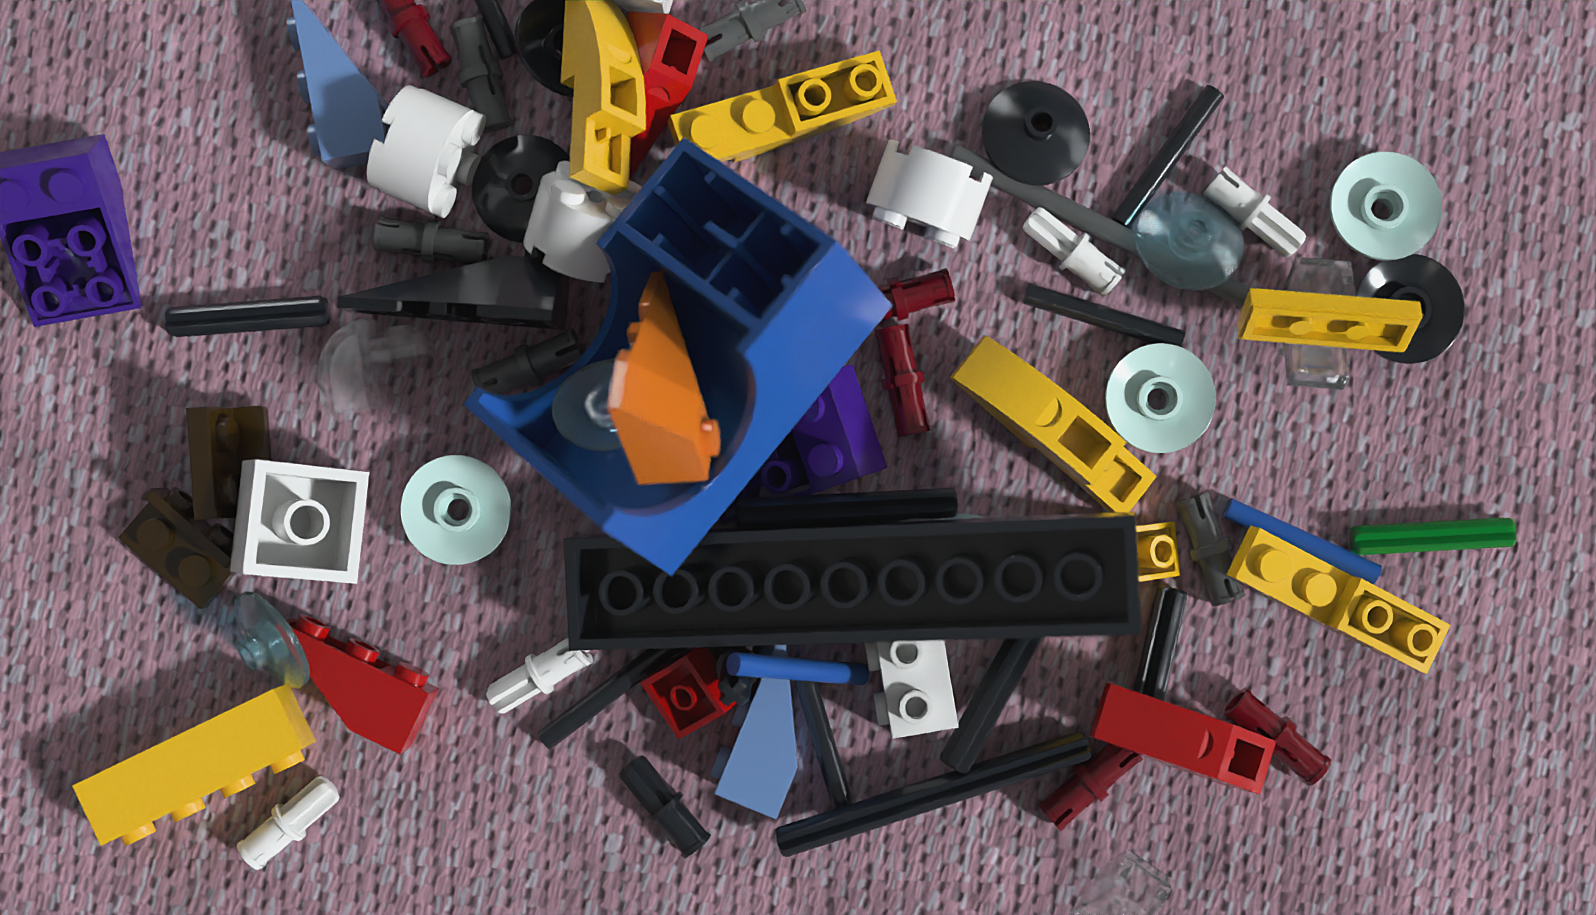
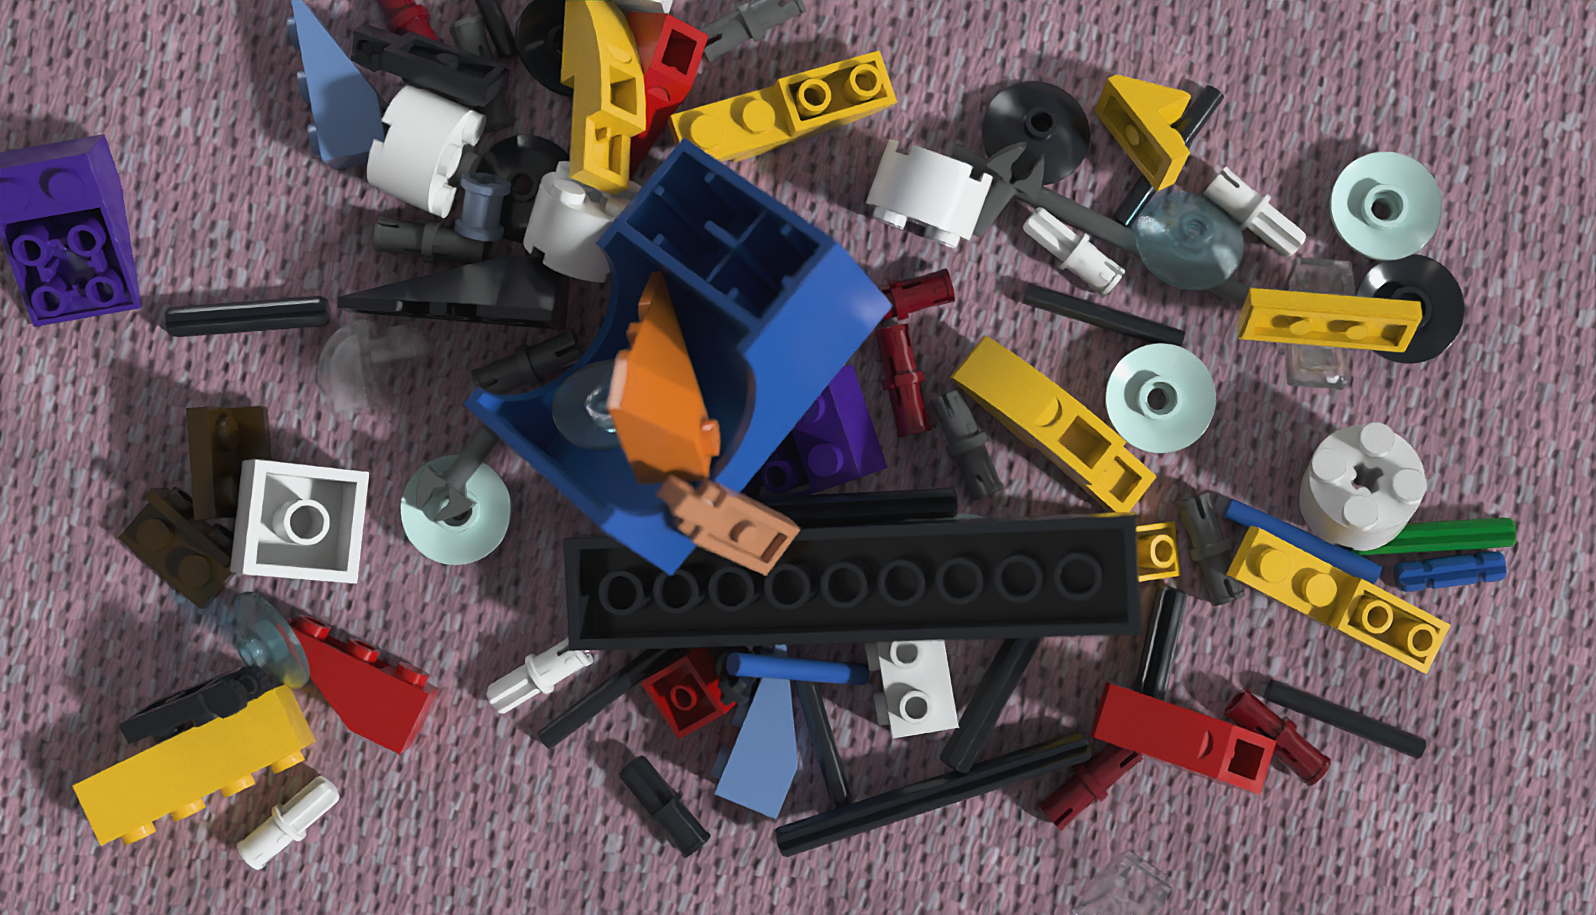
none -> black hinge [119,664,270,744]
none -> black hinge [351,23,510,107]
none -> dark grey bar [416,427,499,521]
none -> sand blue bush [454,173,511,241]
none -> nougat hinge [656,475,800,575]
none -> dark grey pin [930,387,1005,501]
none -> dark grey bar [972,142,1044,237]
none -> yellow slope [1094,74,1191,192]
none -> black bar [1264,679,1426,759]
none -> white brick [1299,422,1427,551]
none -> blue axle [1394,551,1507,592]

